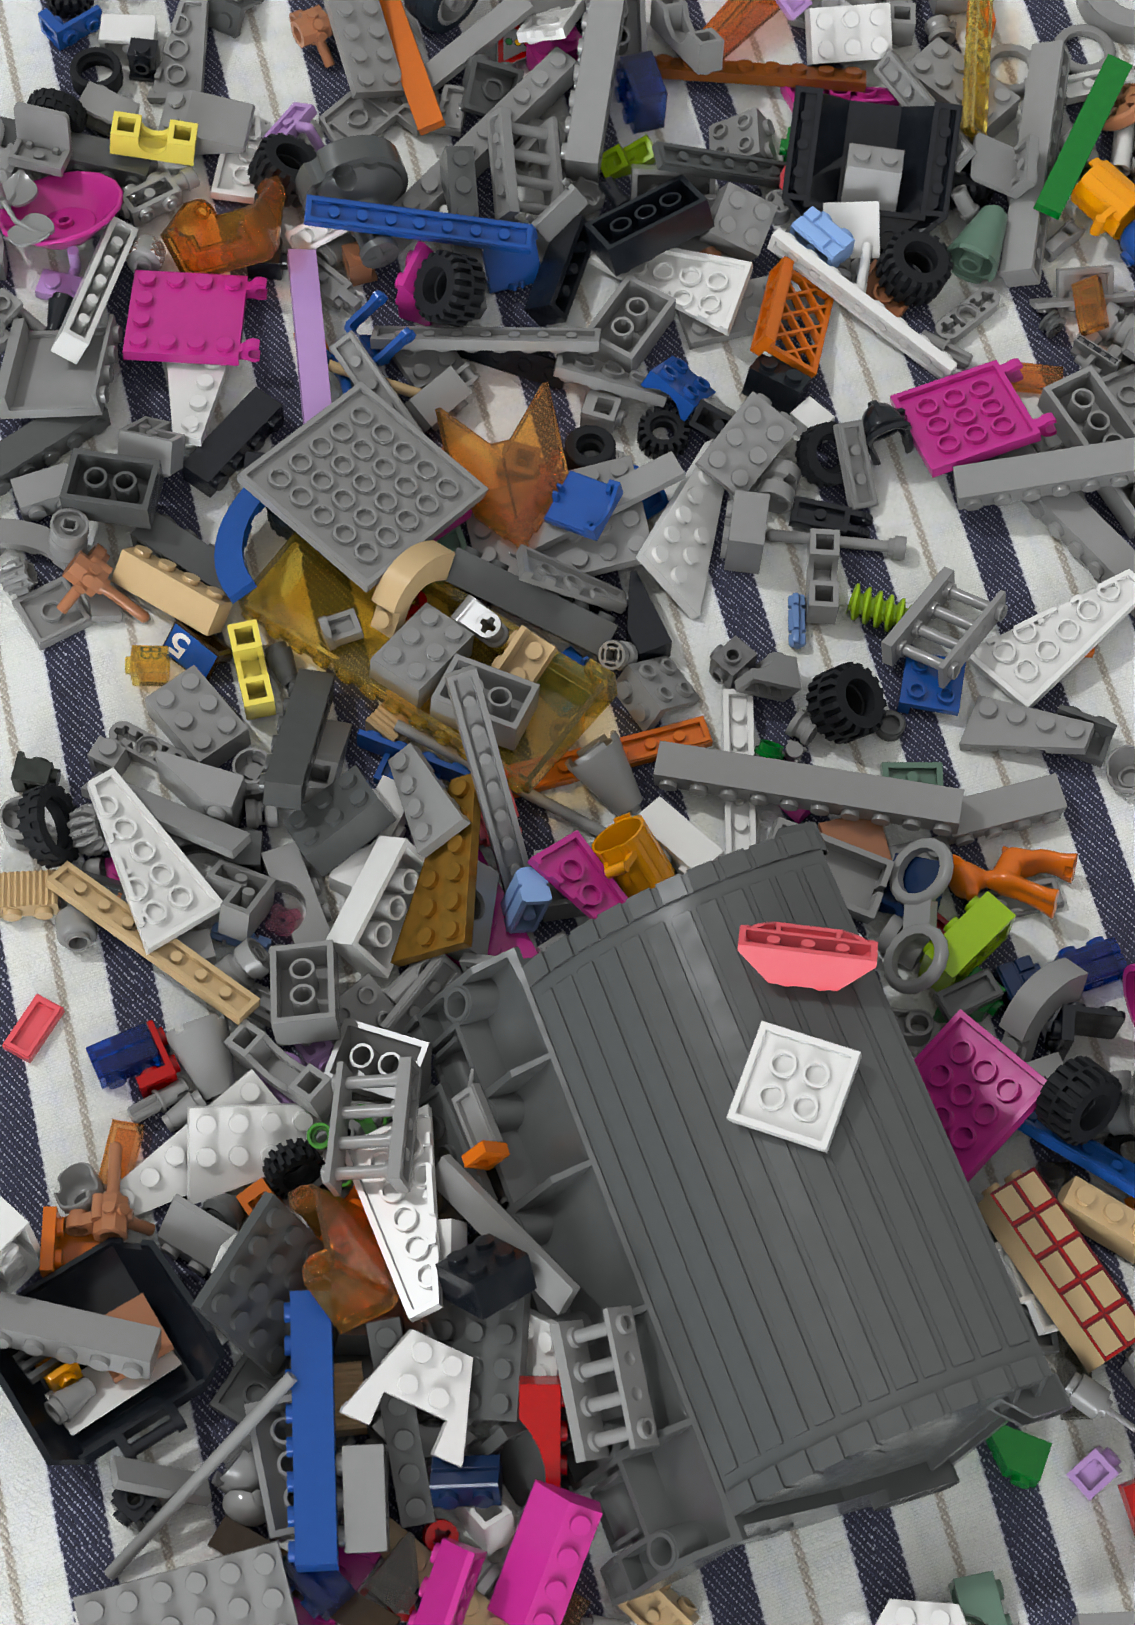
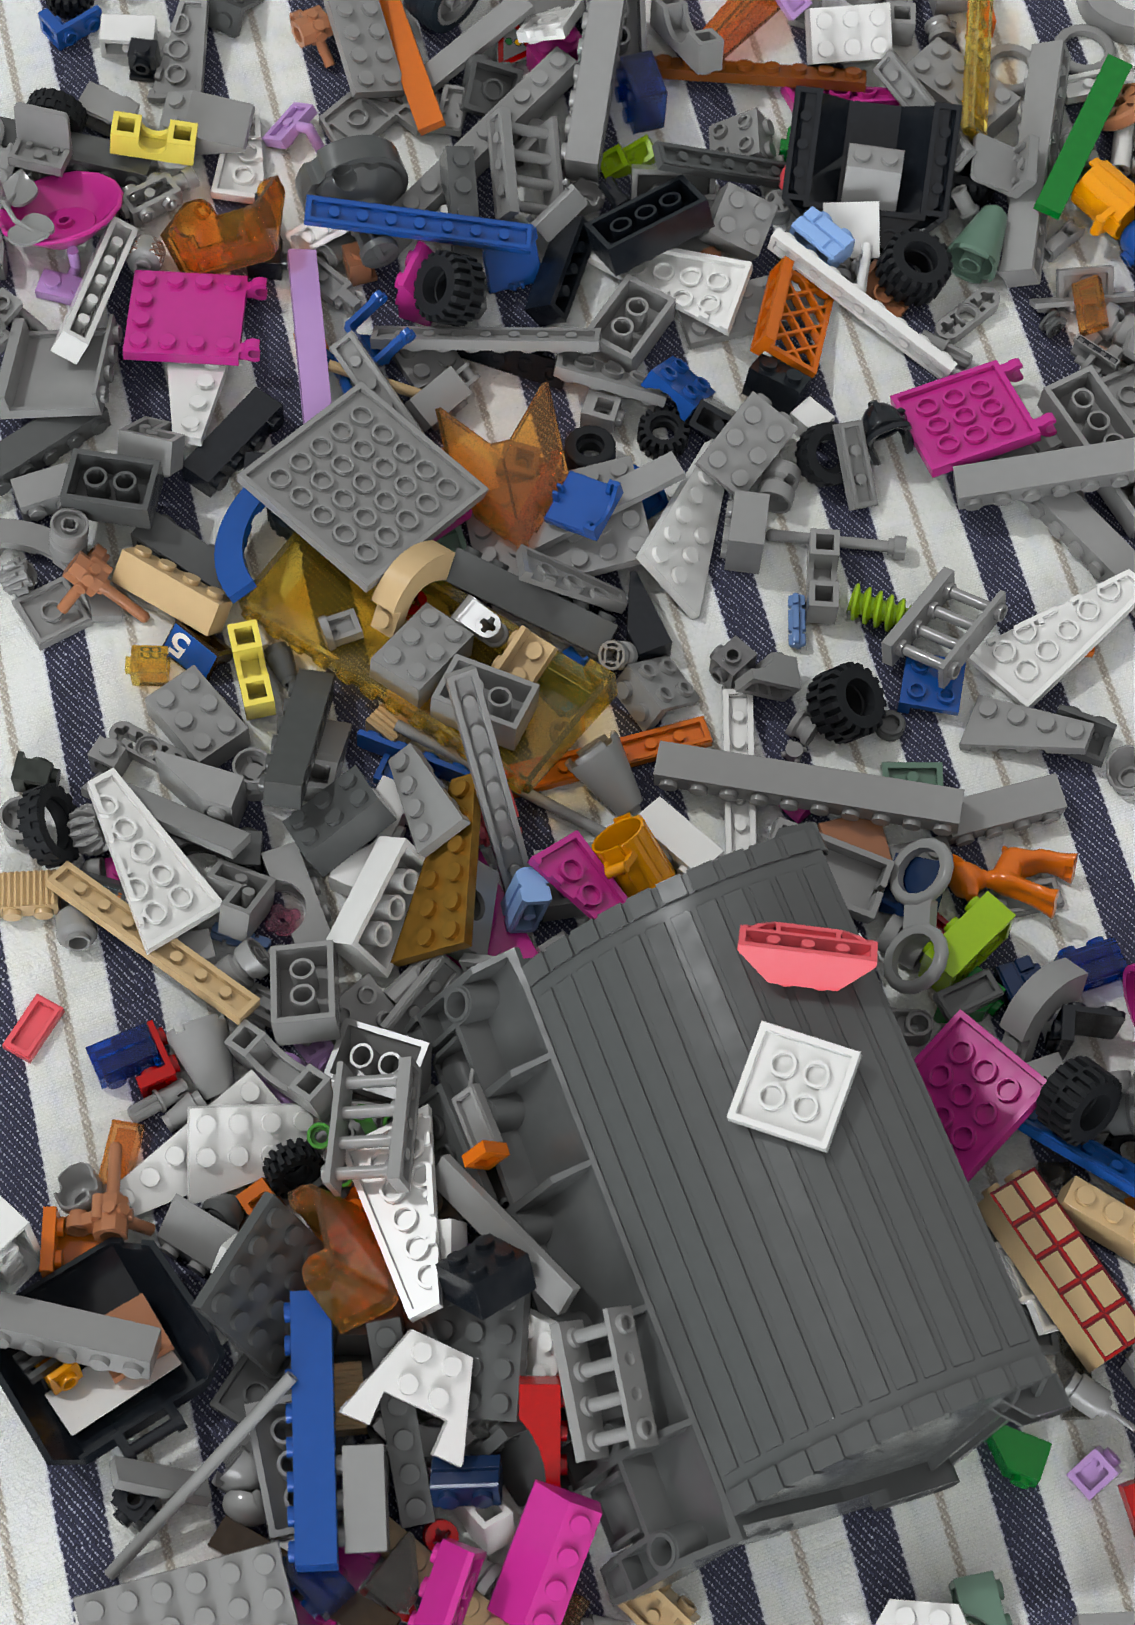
light grey cone [44,1377,97,1425] -> none
black cone [46,292,73,330] -> none
black tyre [70,47,123,96] -> none
light grey wheel [245,799,278,829] -> none
black tyre [247,133,317,208] -> none
green plate [754,739,784,760] -> none
black hinge [789,496,873,539] -> none
clear orange tile [1007,361,1063,394] -> none

